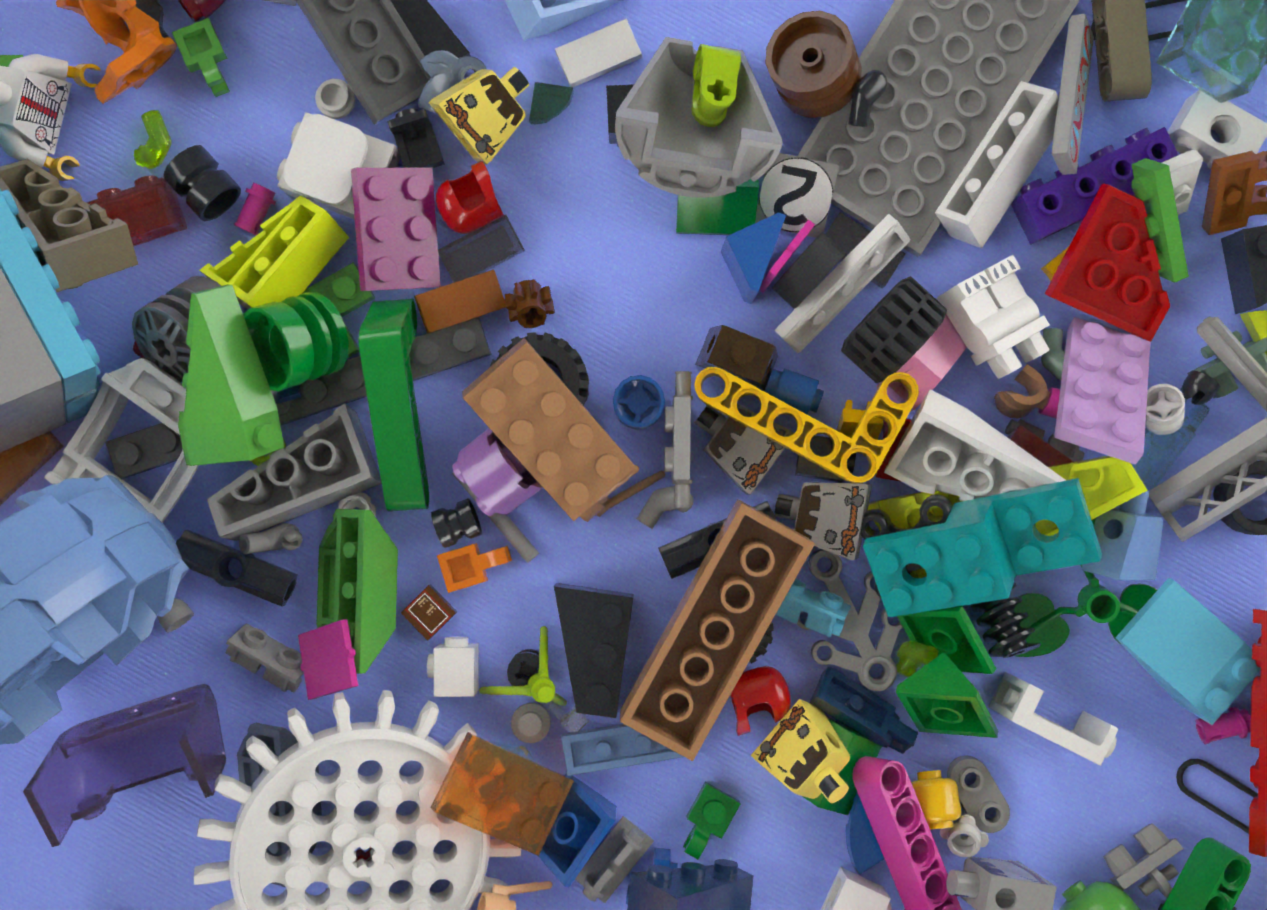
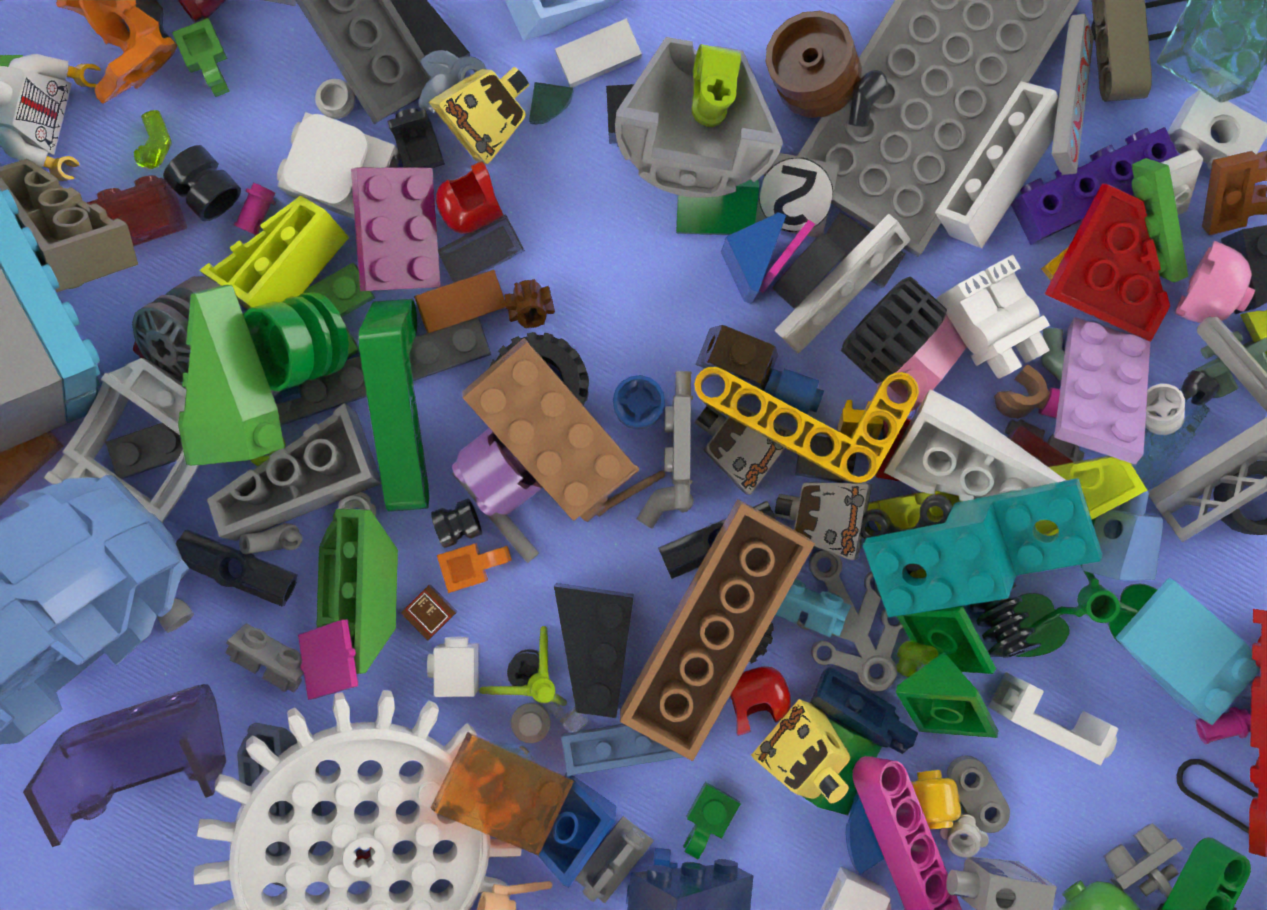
none -> bright pink cylinder [1175,241,1255,323]

